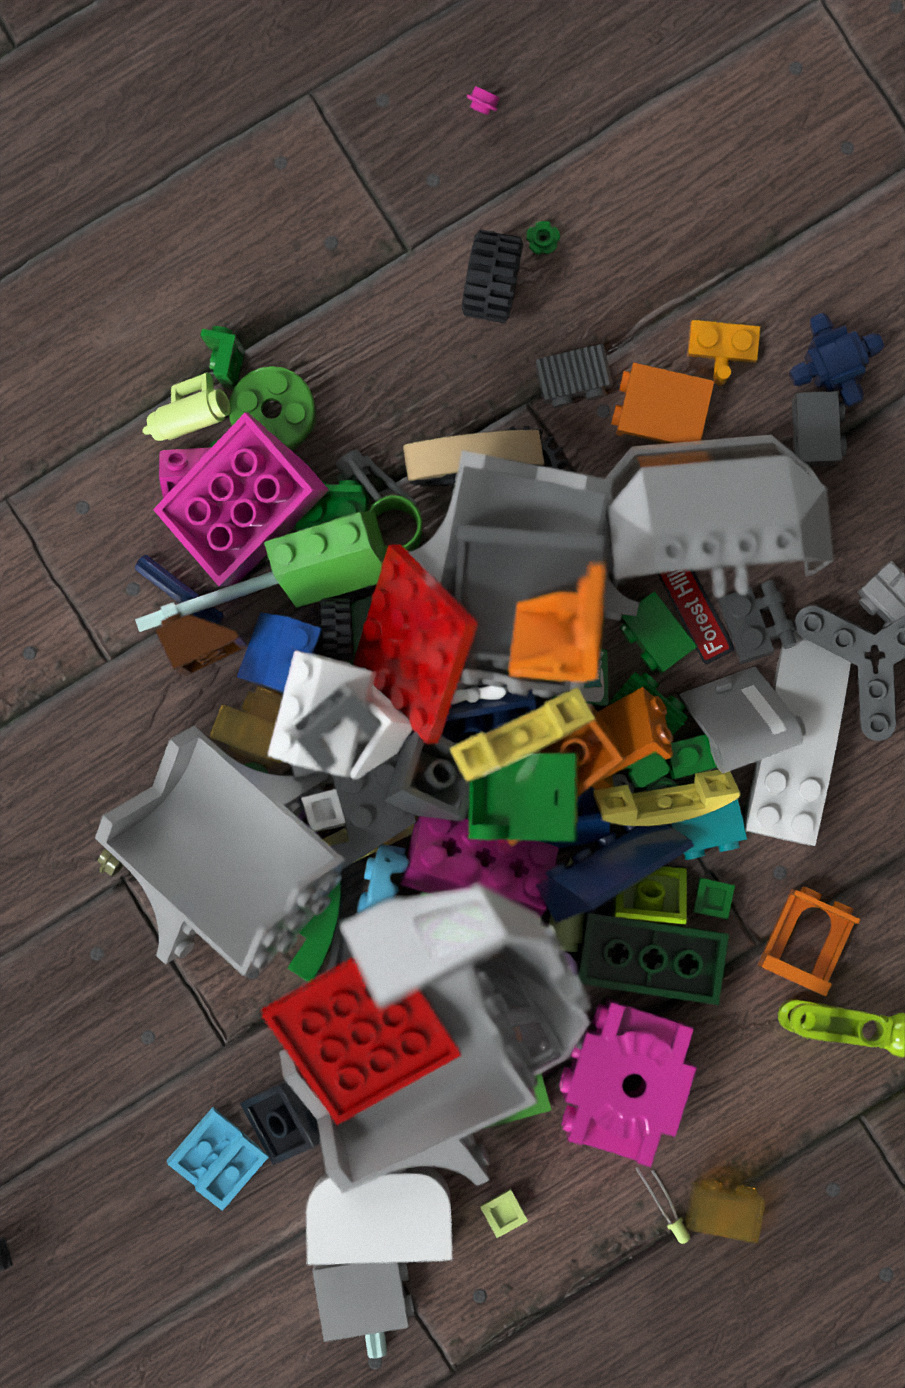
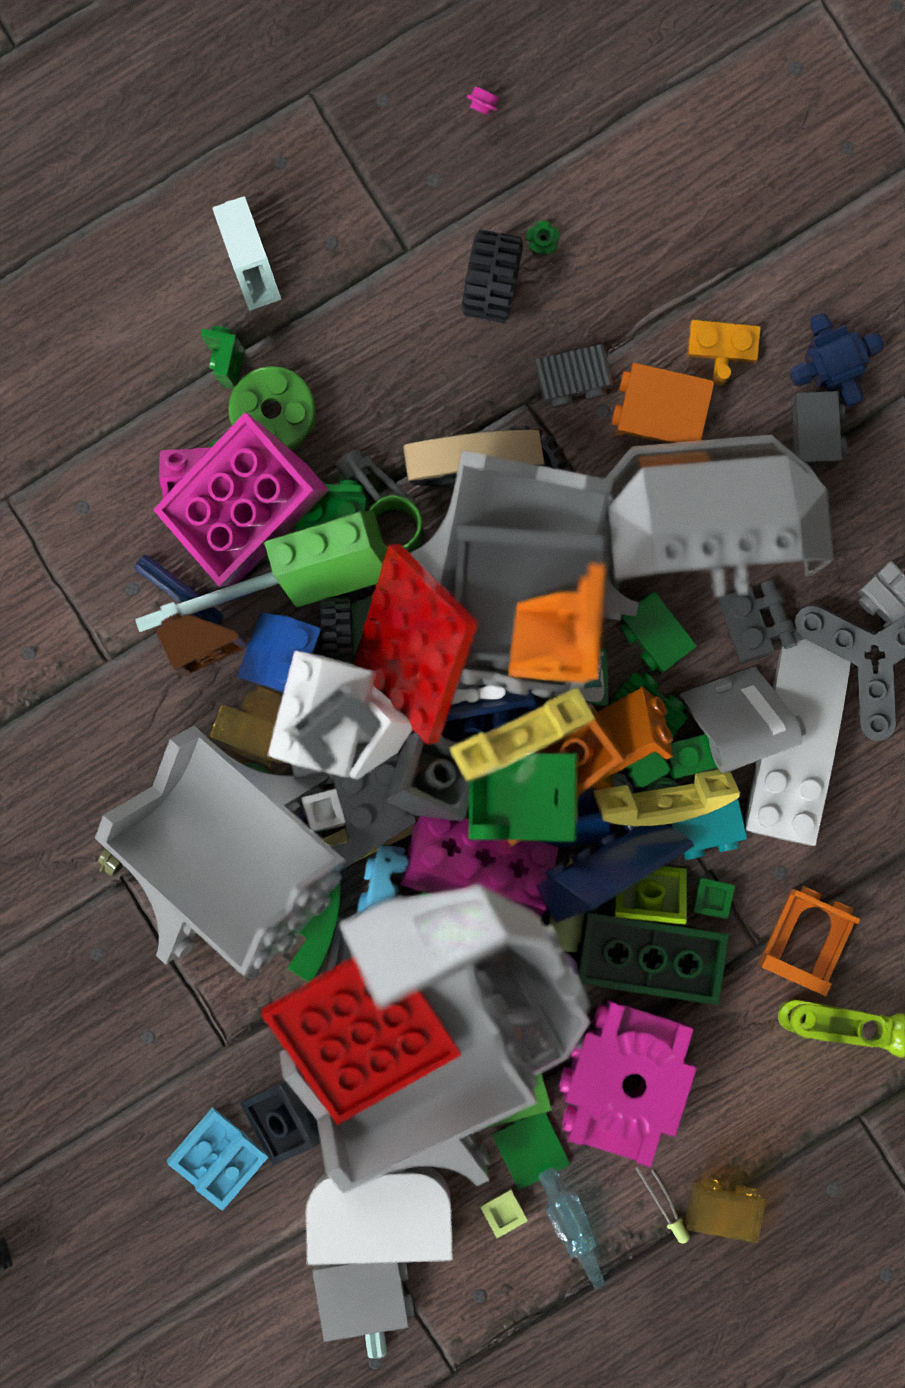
yellowish green piece [143,372,231,441] -> none
red sticker [657,569,734,665] -> none
none -> light aqua slope [212,196,281,311]
none -> green piece [492,1112,571,1190]
none -> clear light blue animal [538,1167,606,1289]

